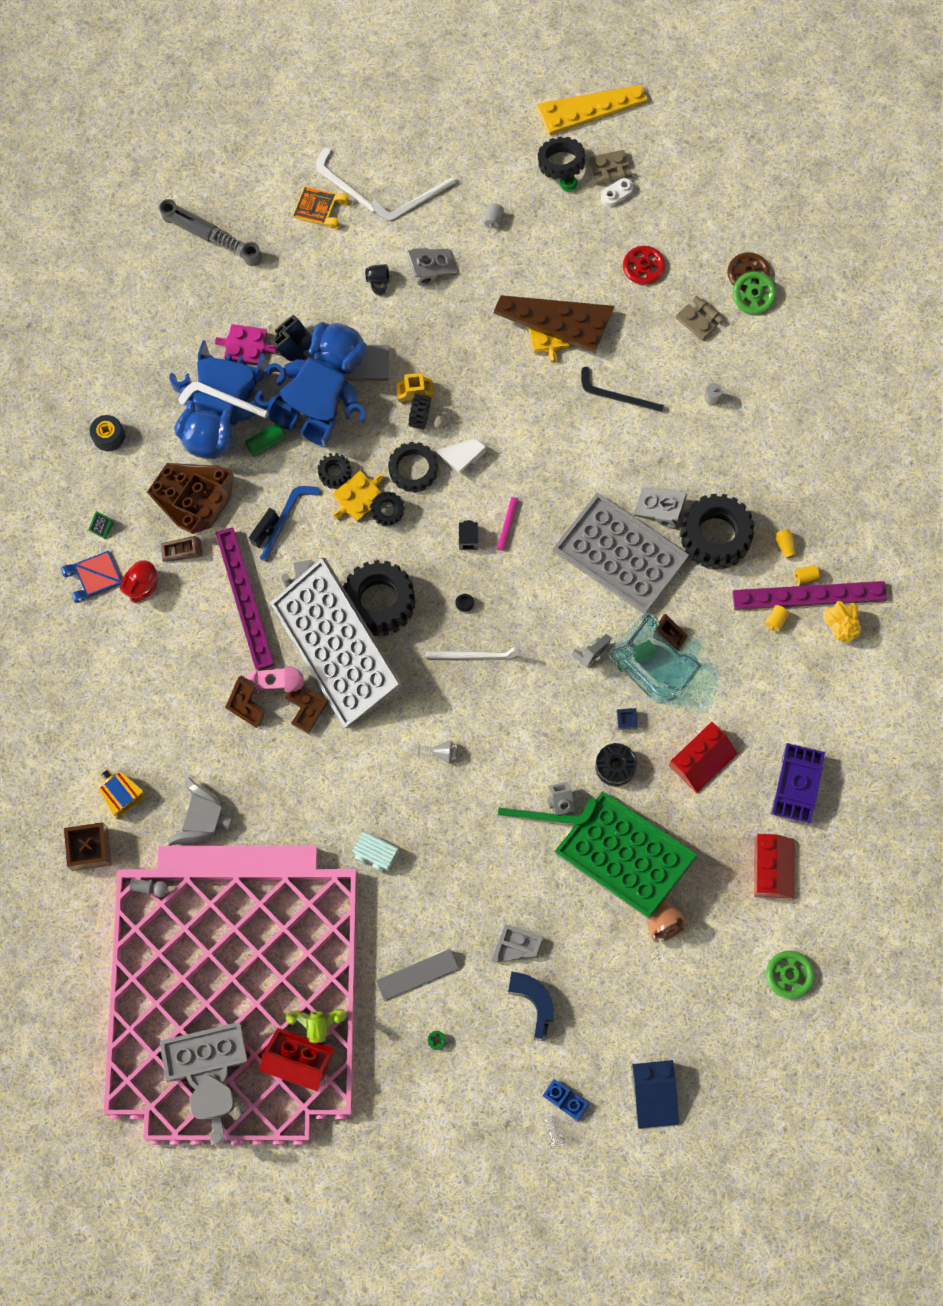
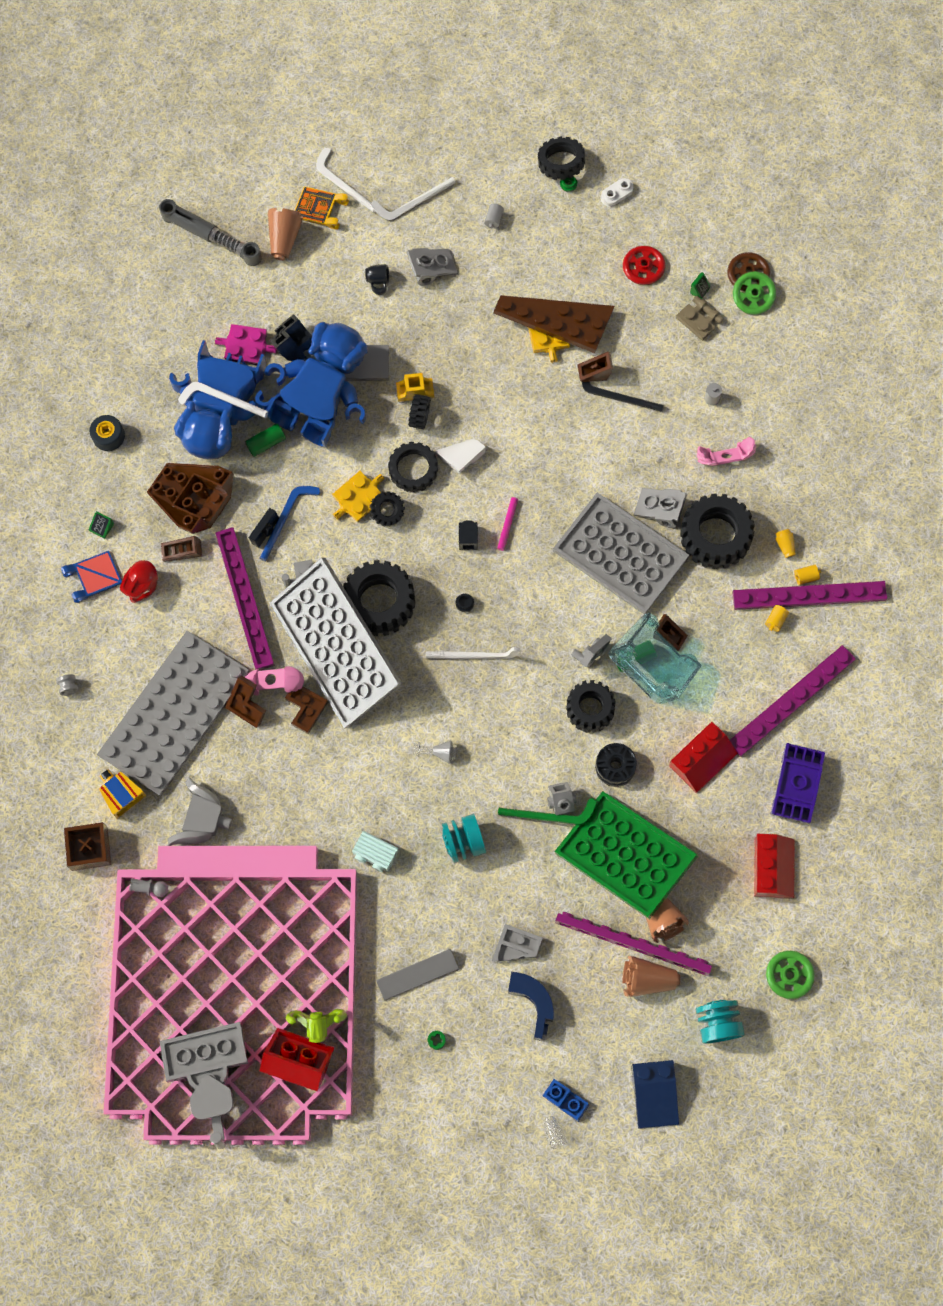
black tyre [317,453,352,489] -> none
yellow wing [537,85,647,135] -> none
dark tan plate [590,150,632,184] -> none
dark blue plate [616,708,638,730] -> none
yellow hair [823,601,861,643] -> none
none -> light grey wheel [56,674,79,696]
none -> light grey plate [97,631,250,797]
none -> nougat cone [268,208,303,261]
none -> teal wheel [442,813,486,863]
none -> magenta plate [555,912,712,976]
none -> black tyre [566,680,616,733]
none -> reddish brown slope [577,351,613,382]
none -> nougat cone [622,956,680,997]
none -> slope [690,272,710,299]
none -> teal wheel [696,1000,745,1044]
none -> bright pink piece [697,437,756,466]
none -> magenta plate [730,645,856,757]

